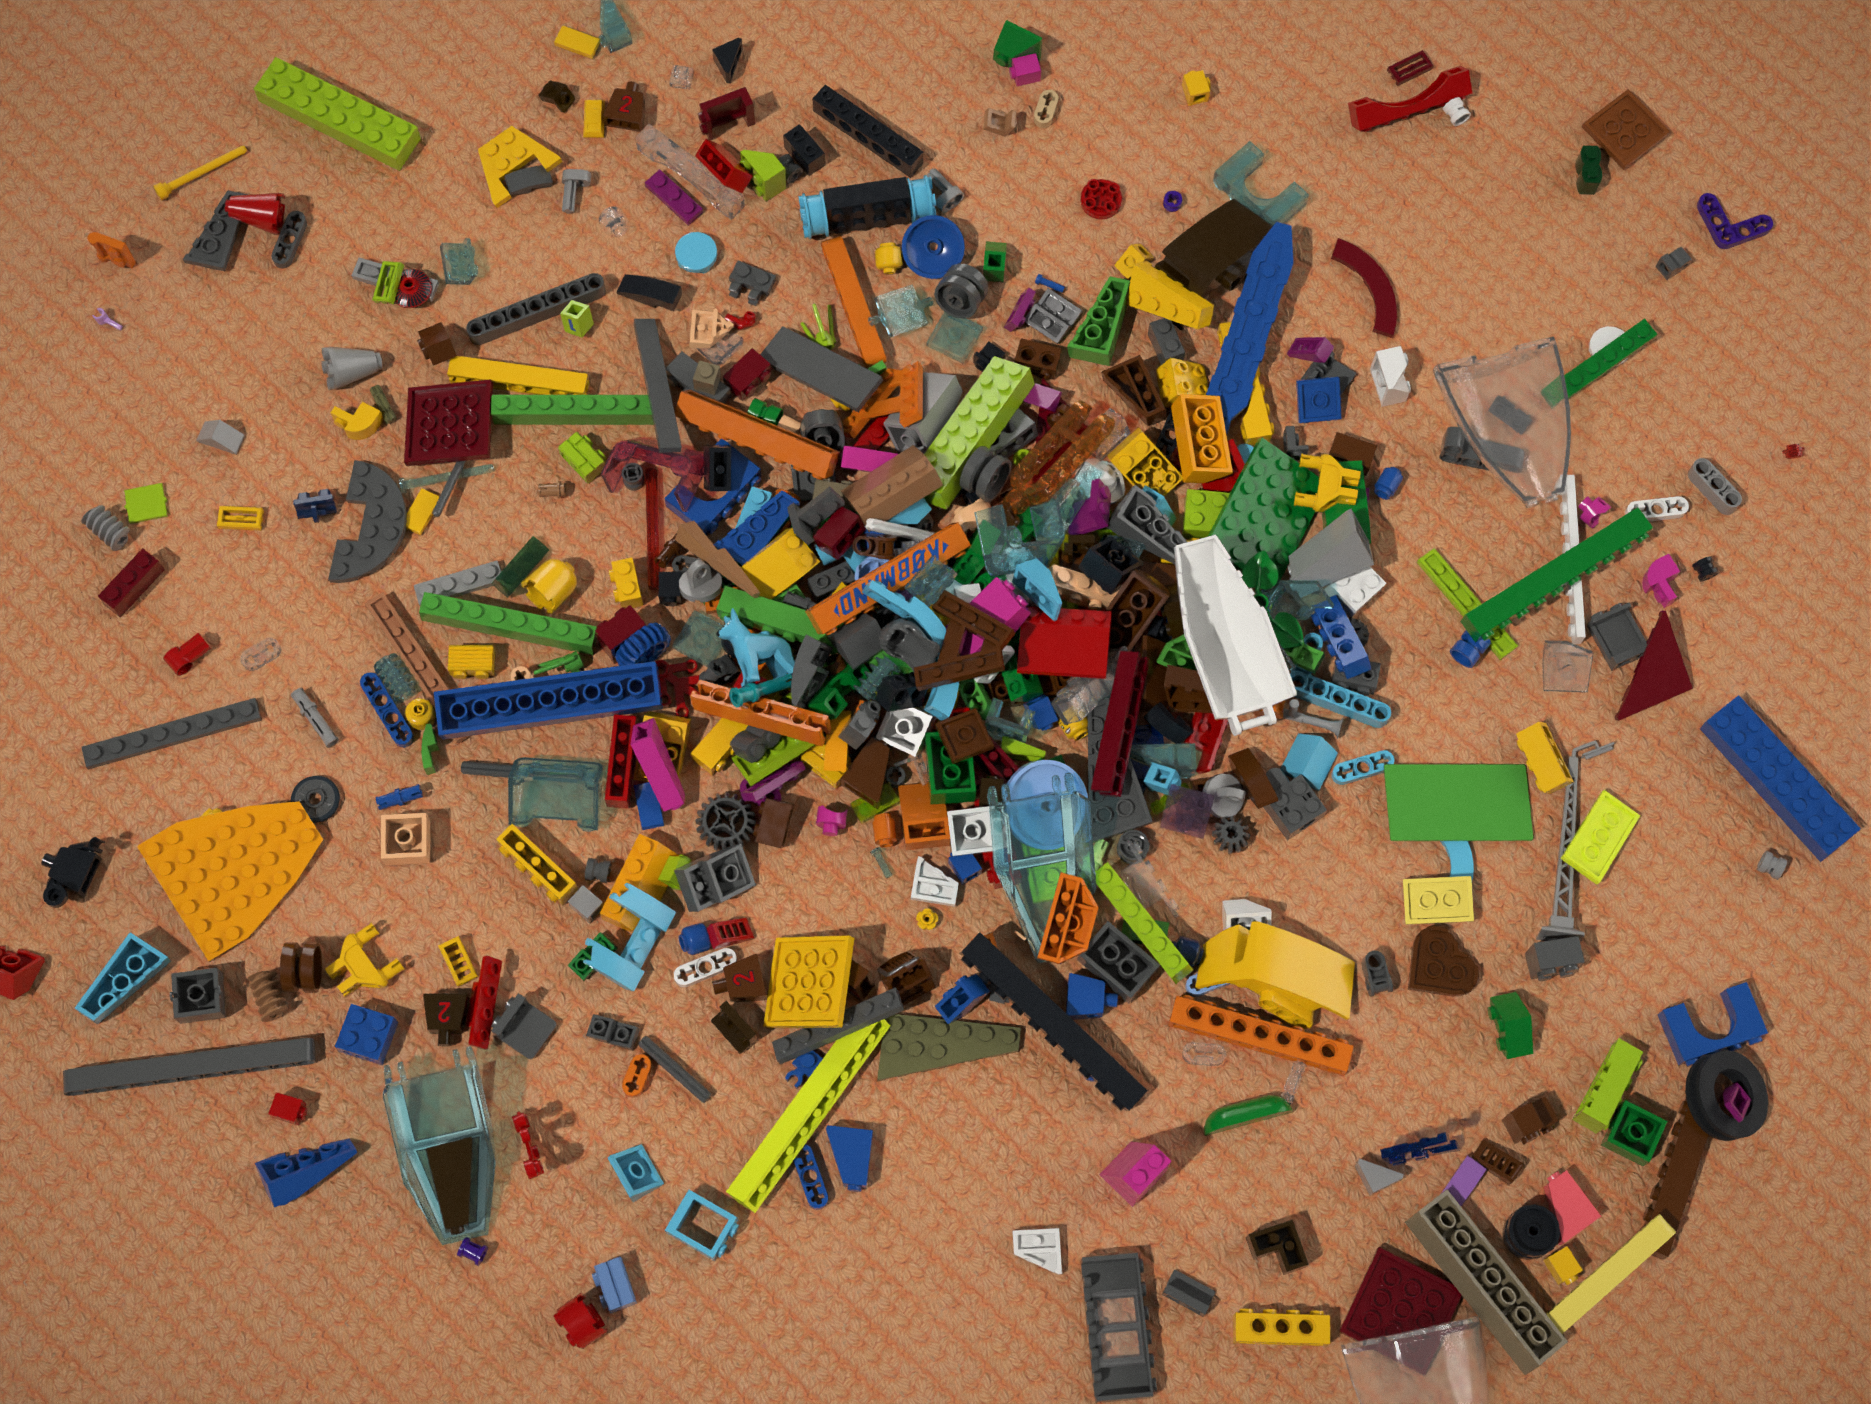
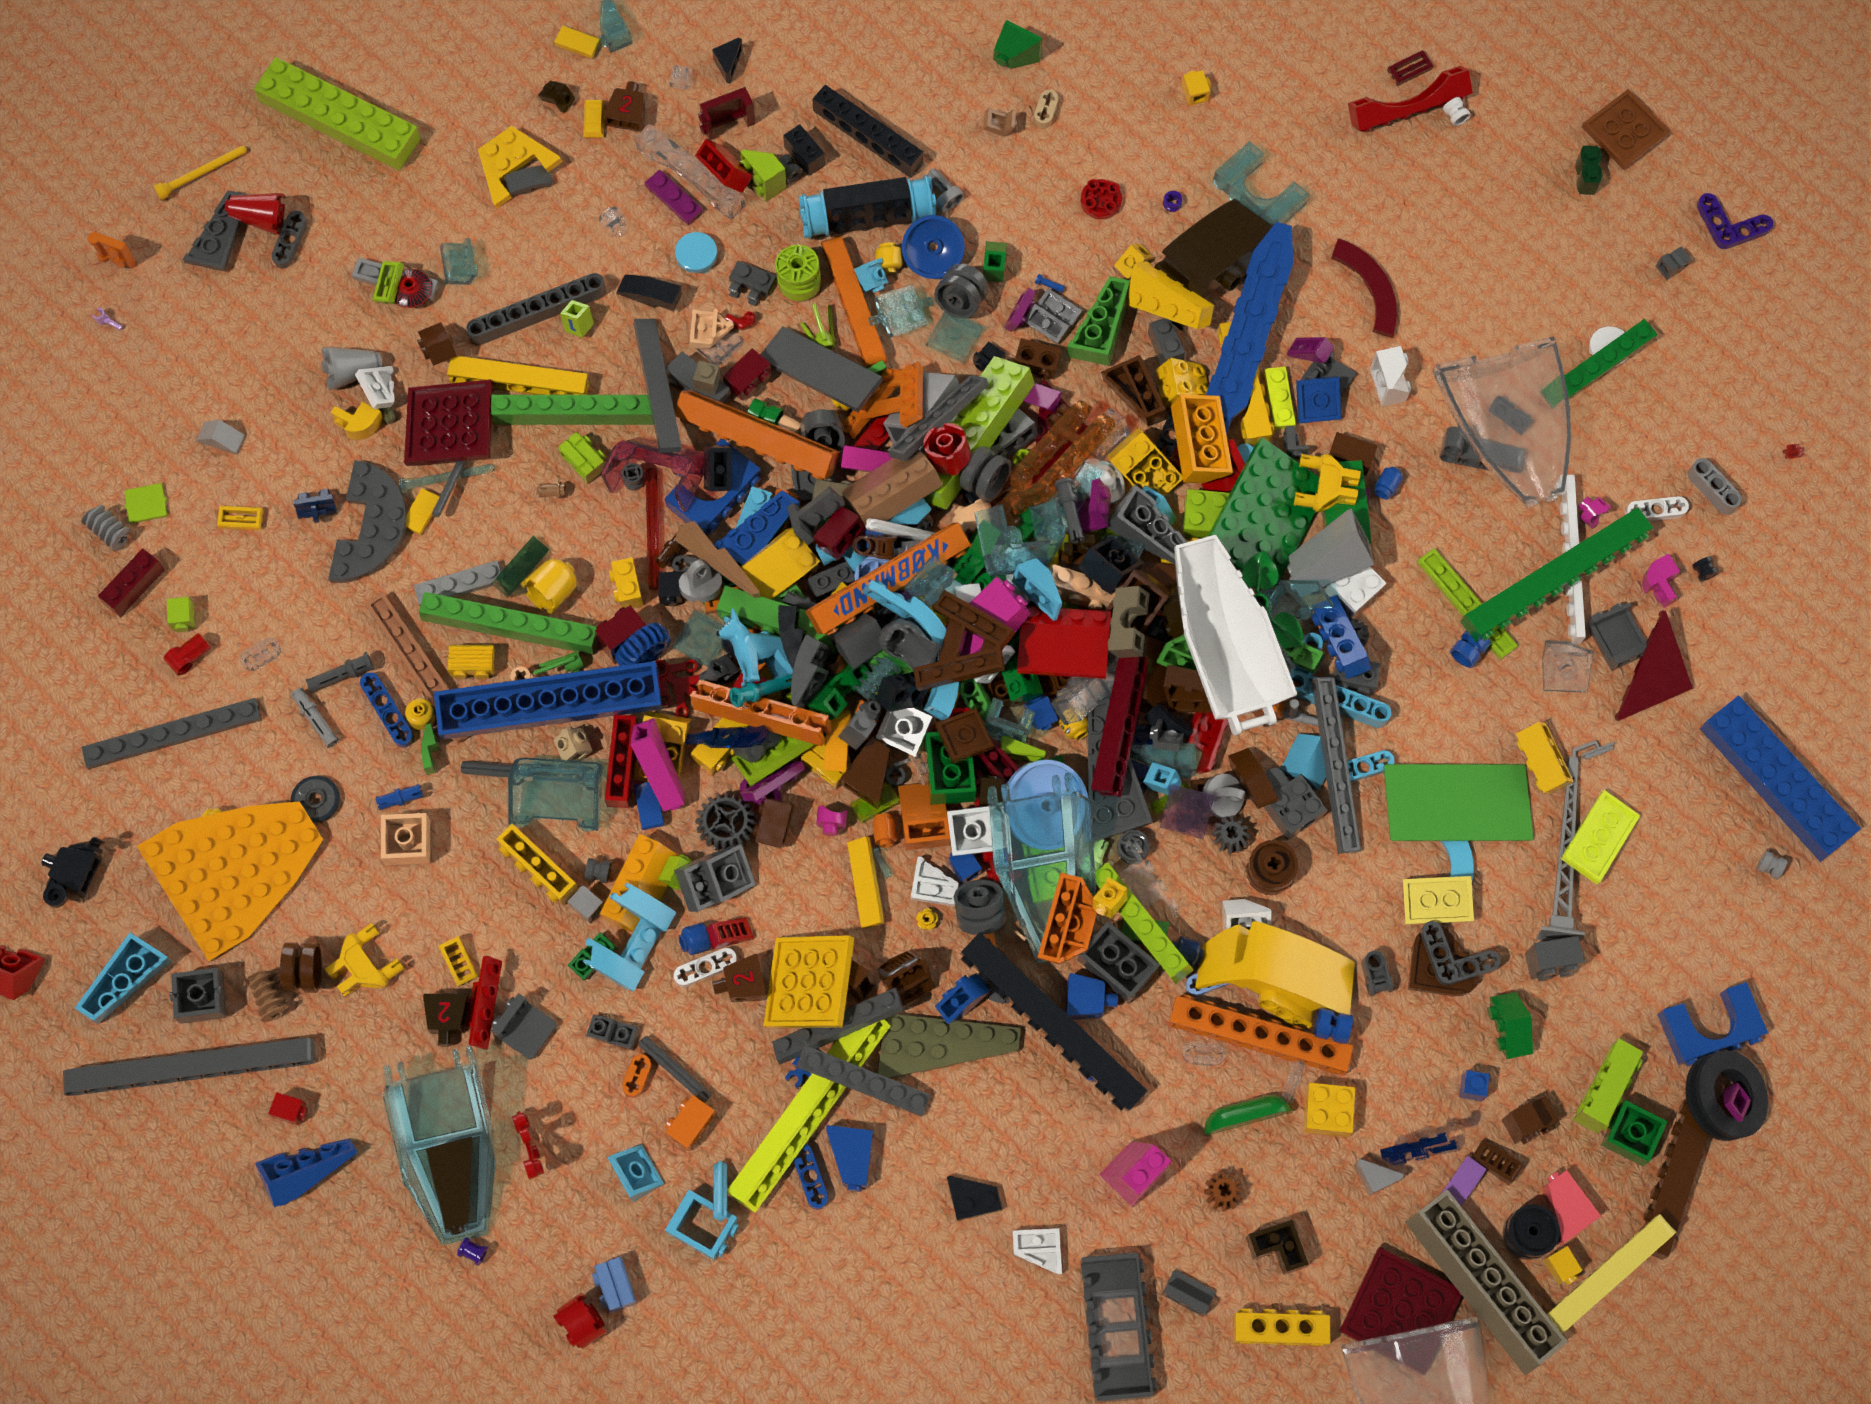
blue piece [335,1004,399,1066] -> none
clear light blue piece [374,653,416,703] -> none
light grey piece [562,169,591,214] -> none
dark brown bracket [711,1001,757,1054] -> none
dark pink brick [1009,53,1041,86] -> none
none -> lime brick [167,597,195,632]
none -> dark grey pin [306,652,374,692]
none -> white wing [355,366,394,409]
none -> tan brick [554,727,593,763]
none -> orange brick [665,1095,716,1152]
none -> clear blue piece [685,725,768,748]
none -> medium azure axle [713,1161,727,1221]
none -> lime wheel [775,245,822,301]
none -> black slope [778,605,807,670]
none -> dark grey plate [796,1045,930,1116]
none -> yellow tile [847,836,884,929]
none -> medium azure brick [854,258,888,293]
none -> dark grey plate [887,375,989,461]
none -> red brick [923,423,972,476]
none -> black wing [947,1176,1002,1221]
none -> dark grey wheel [953,879,1006,935]
none -> dark grey pin [1054,478,1085,543]
none -> yellow brick [1093,877,1127,919]
none -> dark tan arch [1108,586,1150,658]
none -> dark grey bracket [1150,719,1184,752]
none -> dark orange gear [1204,1171,1244,1212]
none -> reddish brown wheel [1246,840,1298,895]
none -> neon yellow plate [1264,367,1296,430]
none -> yellow brick [1303,1083,1355,1138]
none -> dark grey tile [1311,677,1361,854]
none -> blue wheel [1314,1008,1353,1045]
none -> dark grey beam [1420,921,1501,986]
none -> blue brick [1459,1070,1490,1102]

